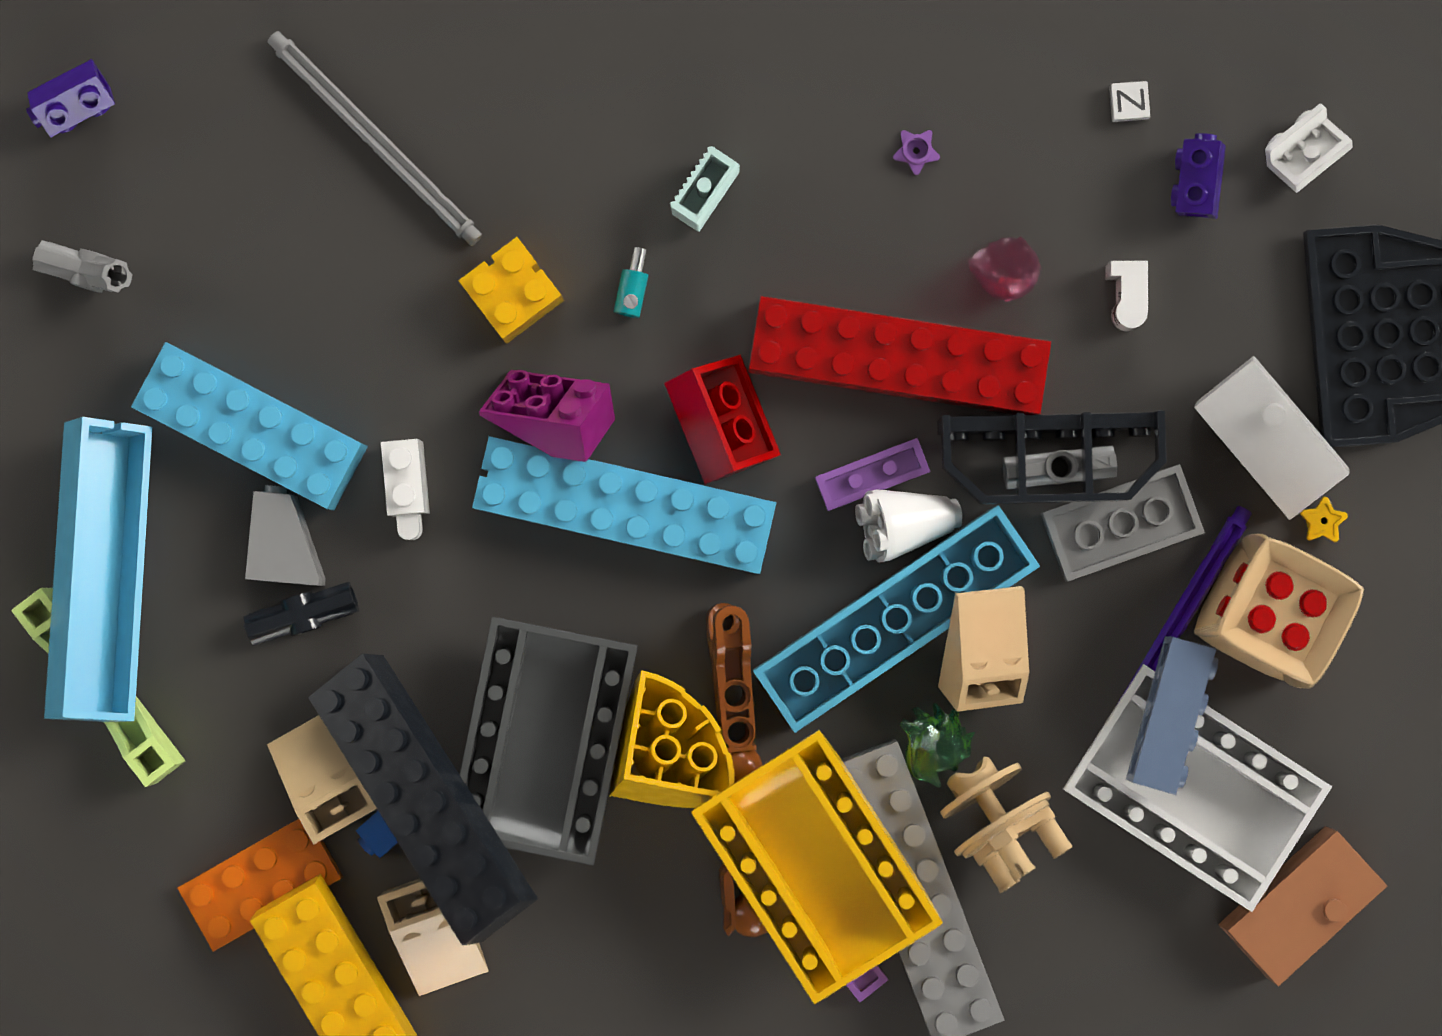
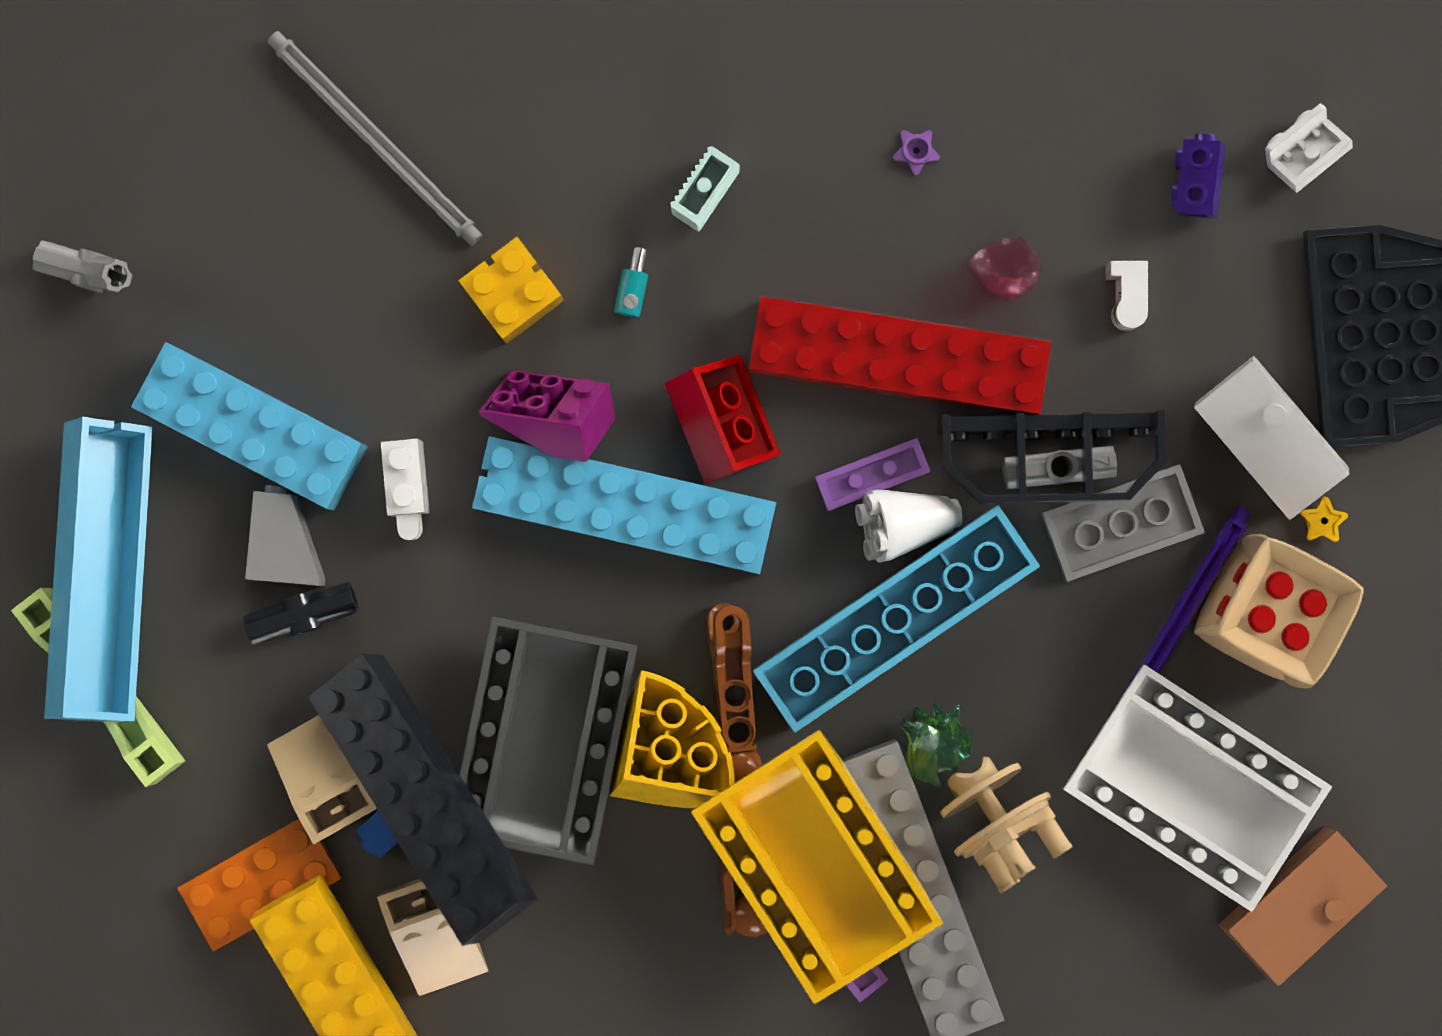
dark purple brick [26,59,115,138] -> none
tan slope [938,586,1029,712] -> none
white tile [1109,81,1150,122] -> none
sand blue brick [1126,636,1218,795] -> none

